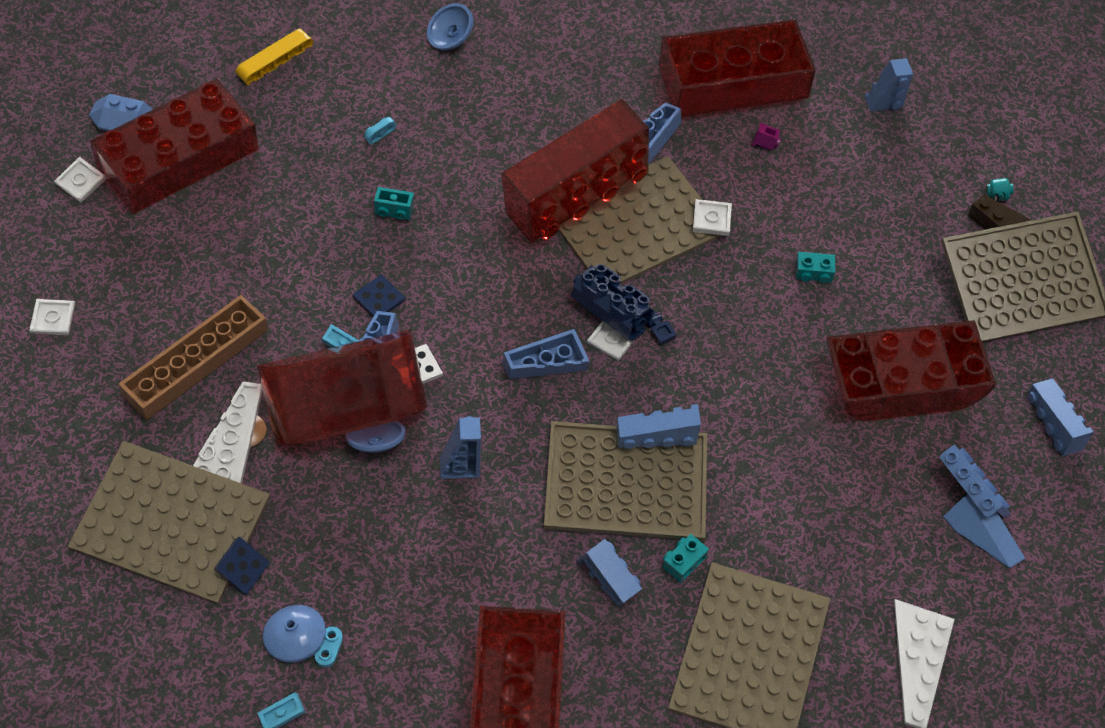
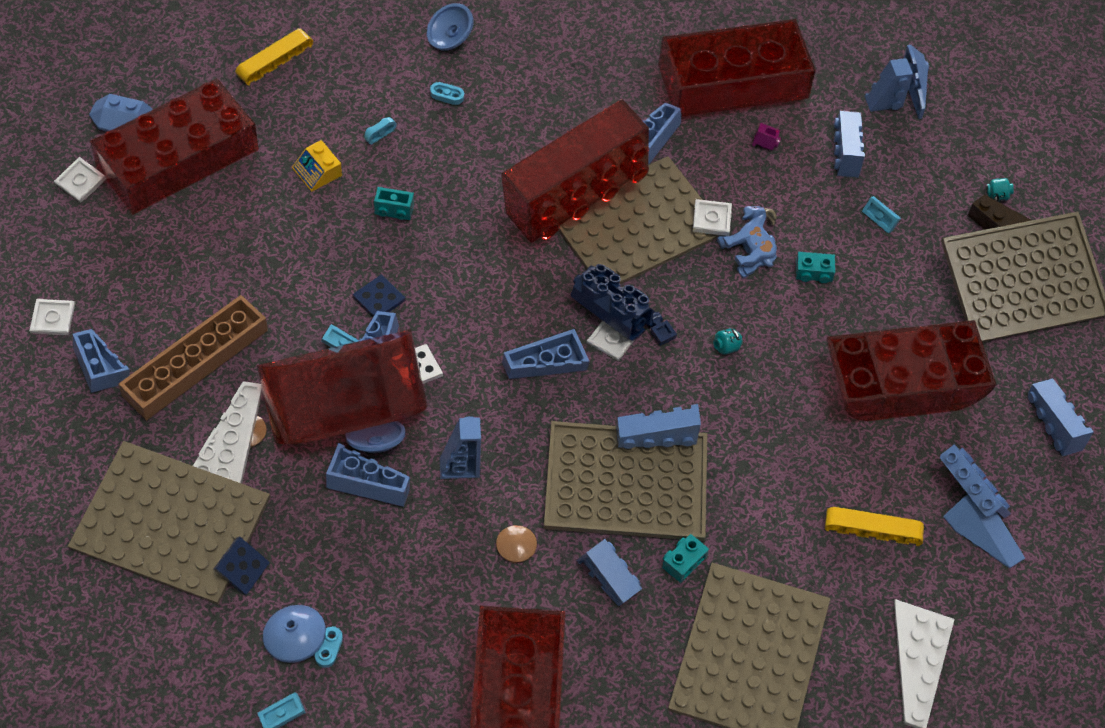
none -> medium blue wedge [73,329,130,393]
none -> slope [292,140,342,192]
none -> medium blue wedge [326,443,410,507]
none -> medium azure plate [430,82,464,105]
none -> medium nougat dish [496,525,537,563]
none -> teal head [713,328,743,355]
none -> medium blue animal [717,206,777,279]
none -> yellow beam [825,507,924,546]
none -> medium blue wedge [834,111,865,177]
none -> medium azure plate [862,196,901,233]
none -> medium blue wedge [903,45,929,119]

